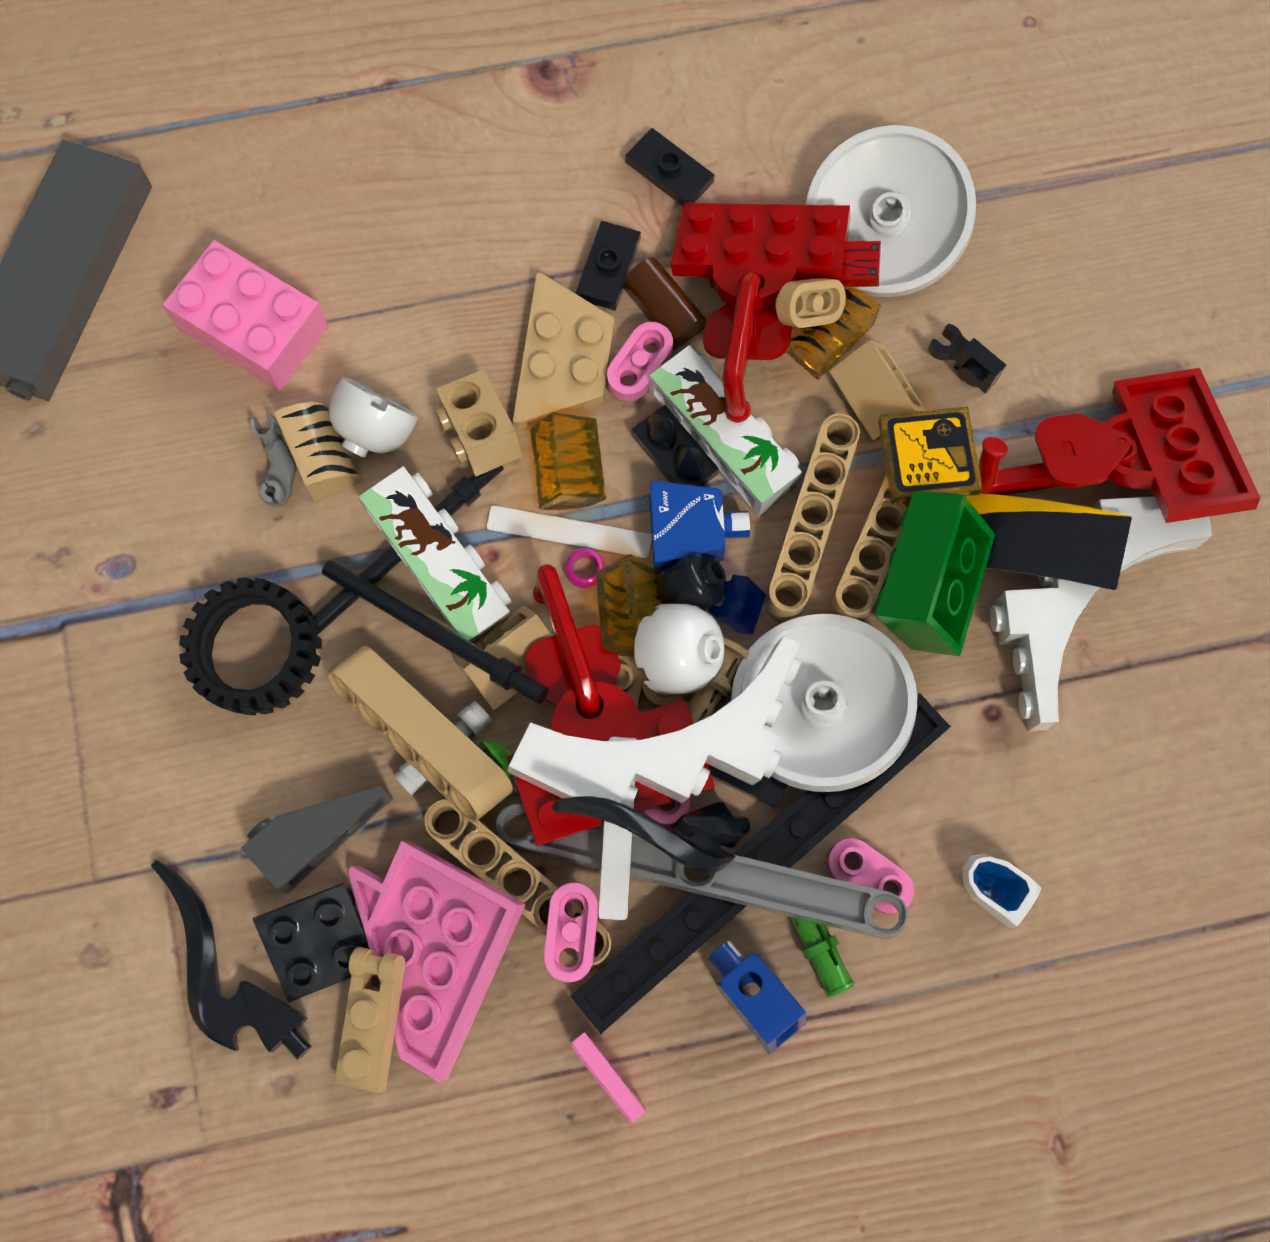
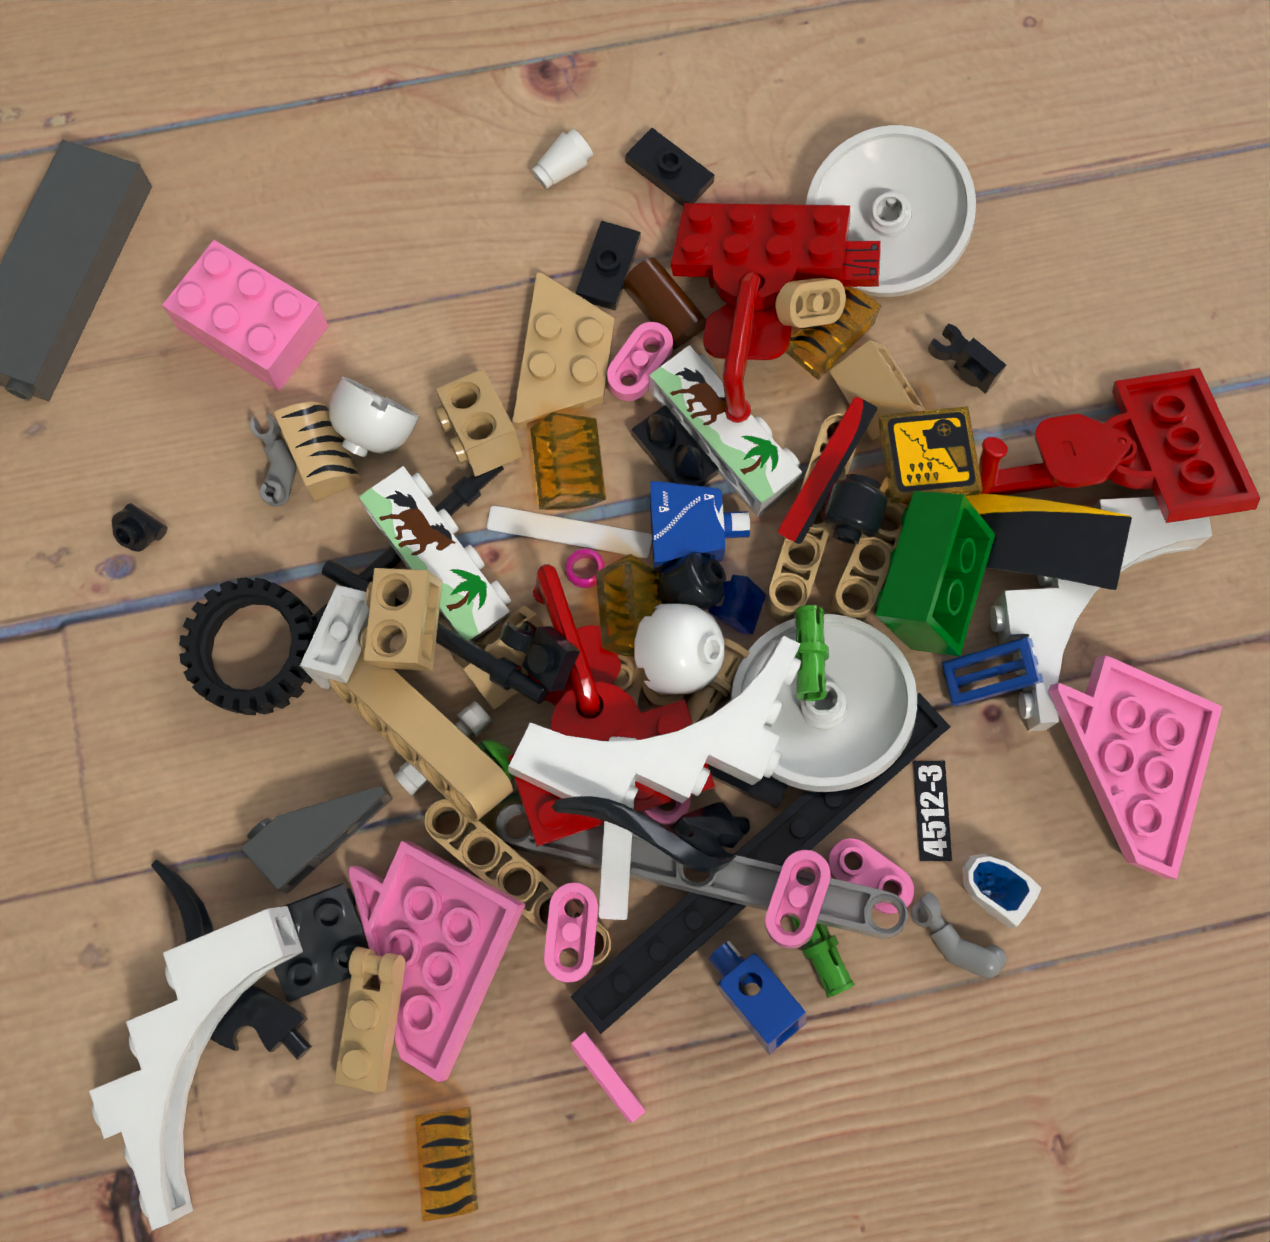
none -> white arch [89,906,303,1230]
none -> black plate [112,503,168,552]
none -> white panel [300,585,369,689]
none -> tan brick [360,568,442,671]
none -> clear yellow brick [415,1106,479,1222]
none -> black plate [500,621,580,692]
none -> white cone [531,129,593,189]
none -> bright pink plate [765,850,831,949]
none -> red sticker [778,397,877,544]
none -> bright green pin [795,605,829,701]
none -> black head [822,474,888,545]
none -> light grey arm [910,892,1007,979]
none -> black sticker [913,761,952,861]
none -> blue tile [941,637,1043,706]
none -> bright pink wing [1048,655,1222,879]

